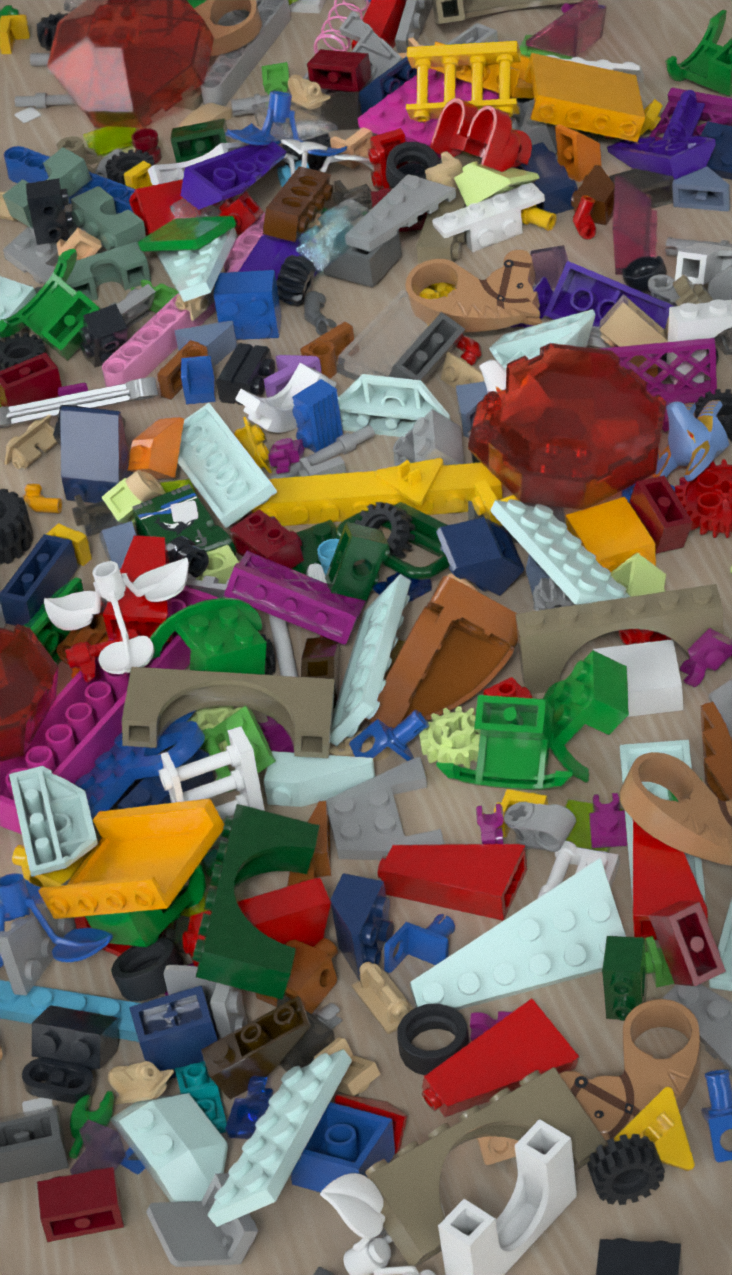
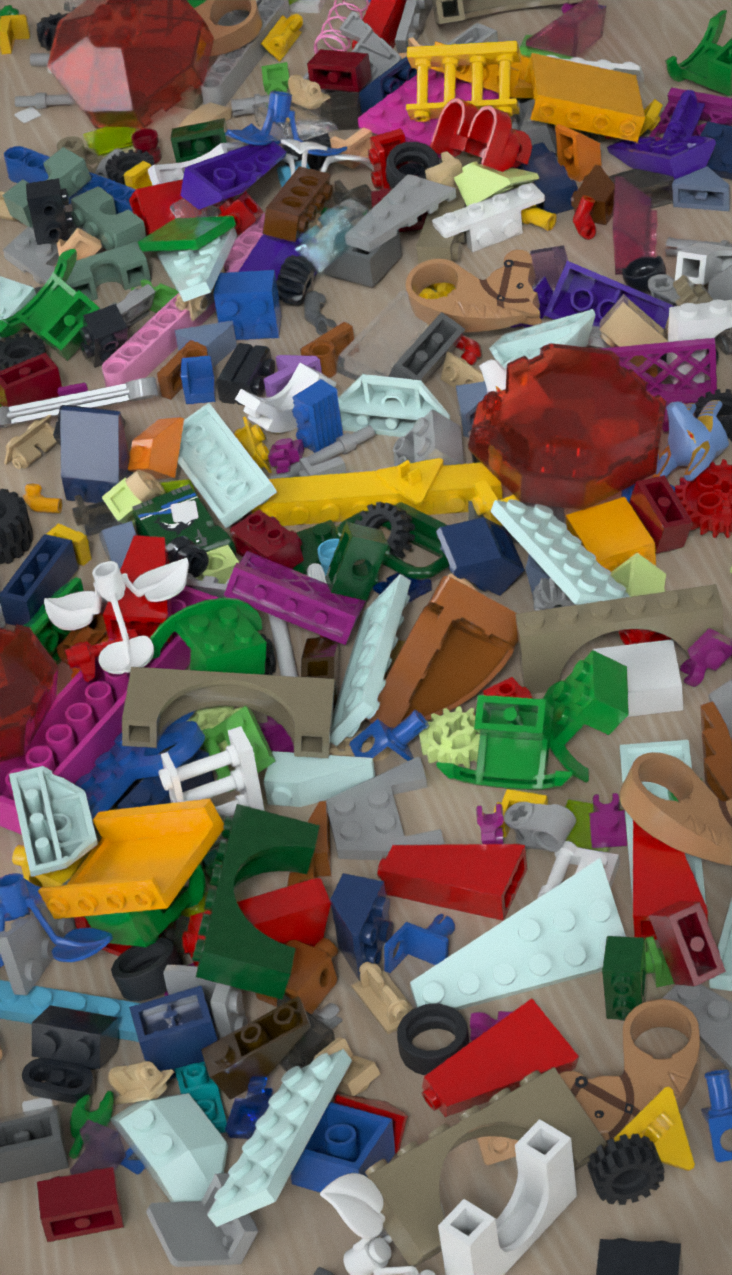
none -> yellow hinge [261,14,303,62]

